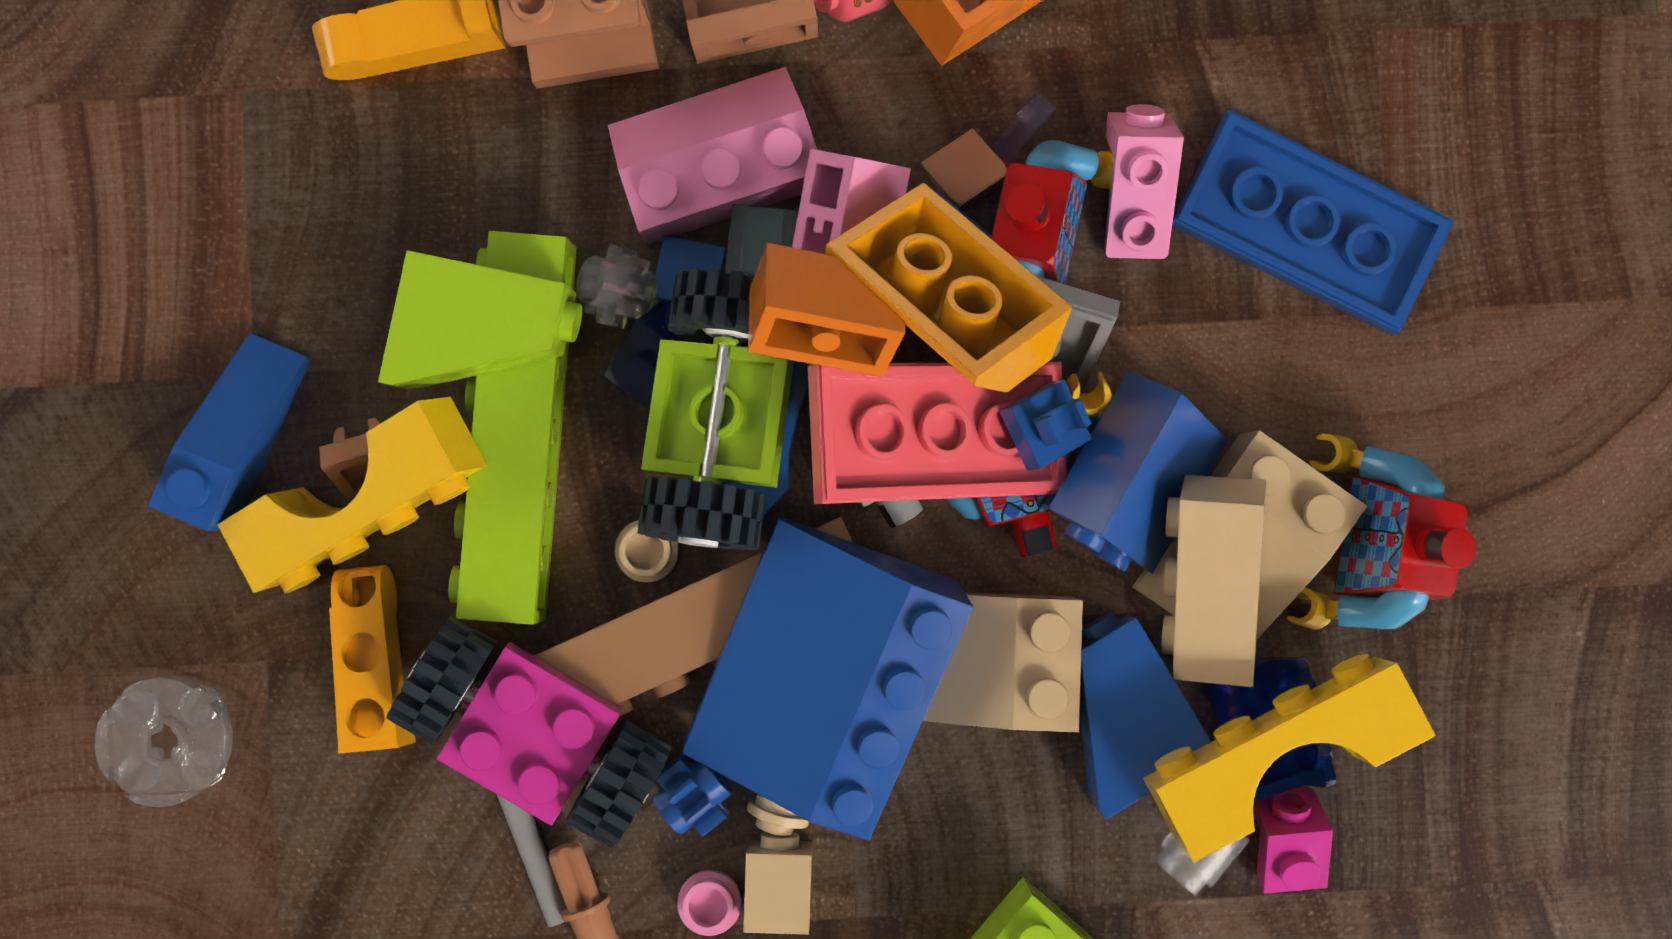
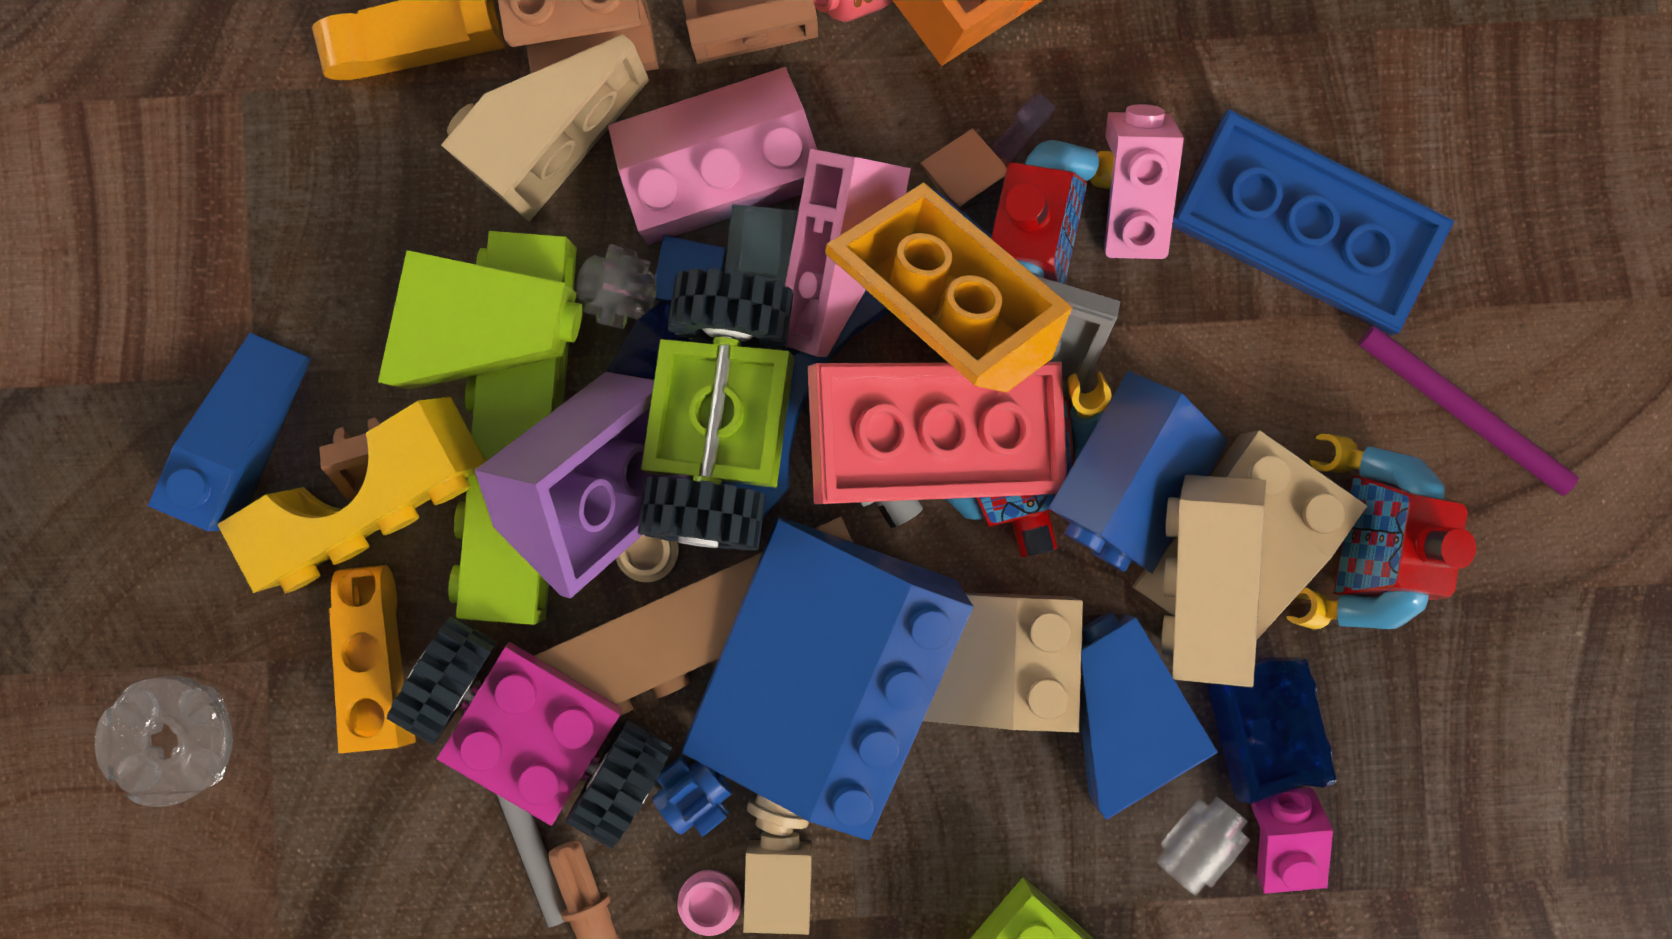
orange slope [748,242,905,377] -> none
blue tile [999,379,1092,470] -> none
yellow arch [1143,654,1436,863] -> none
none -> tan slope [441,34,649,222]
none -> medium lavender slope [475,372,689,599]
none -> magenta bar [1358,325,1579,496]

